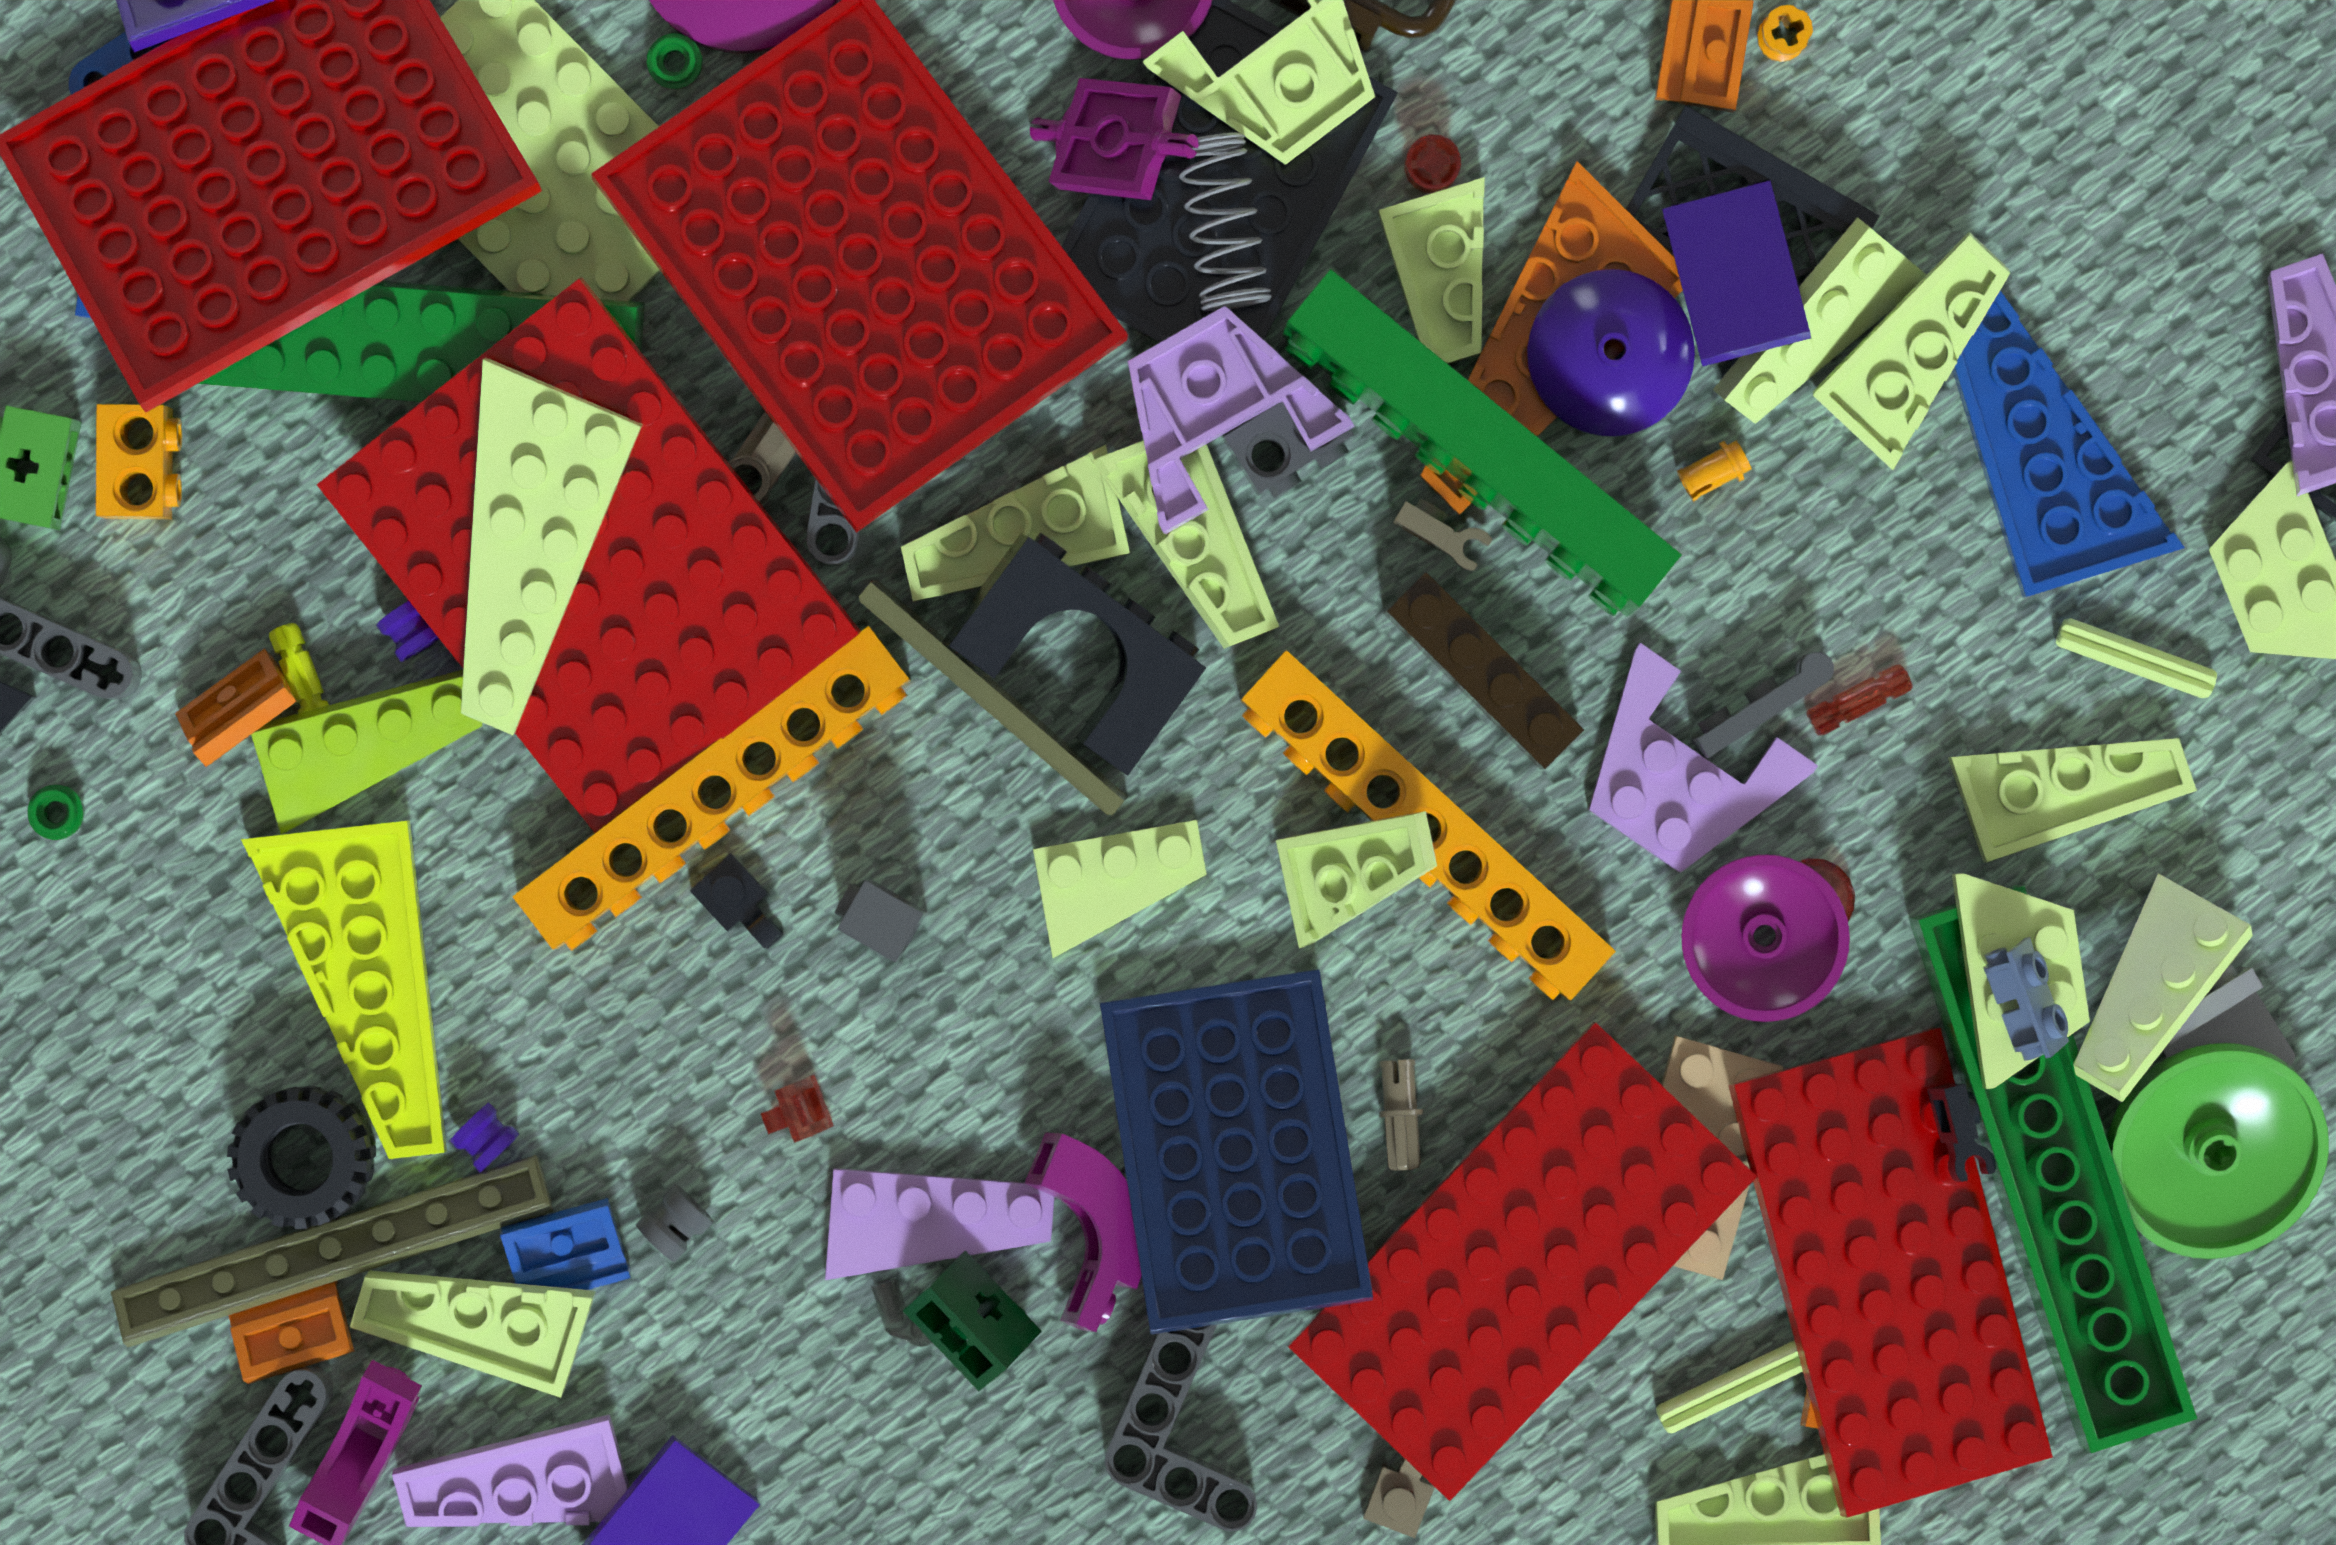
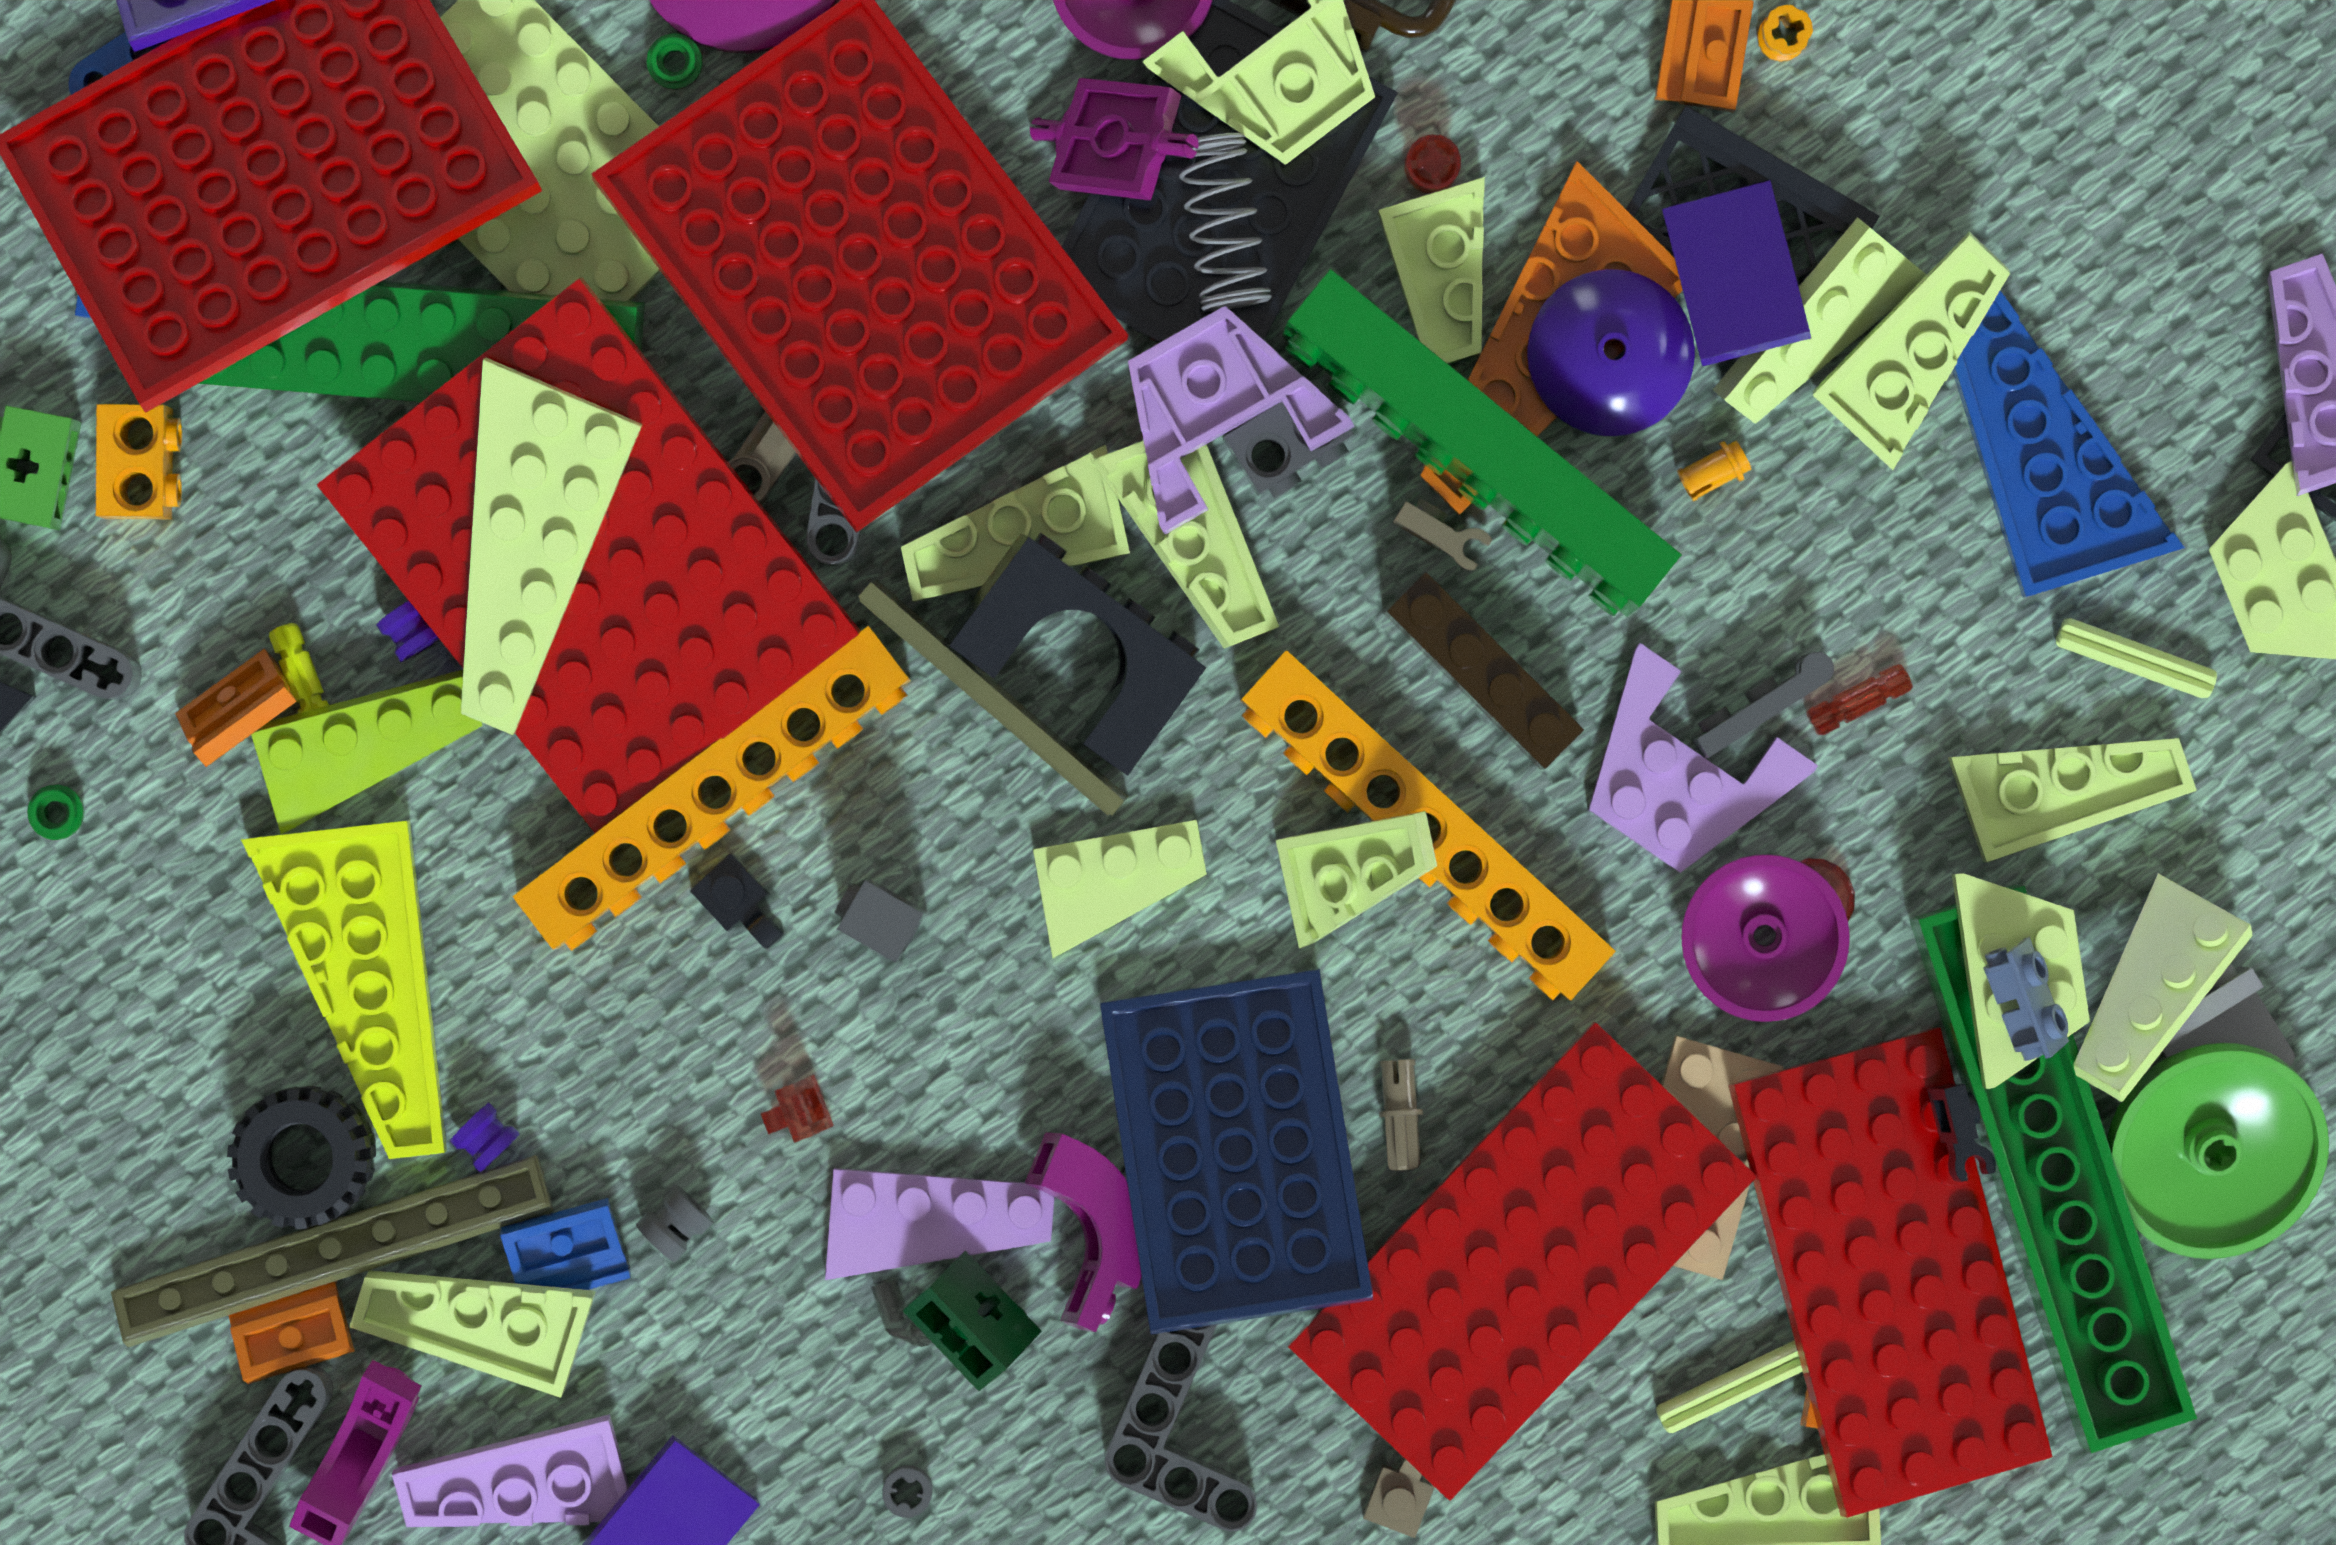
none -> dark grey bush [882,1465,933,1518]

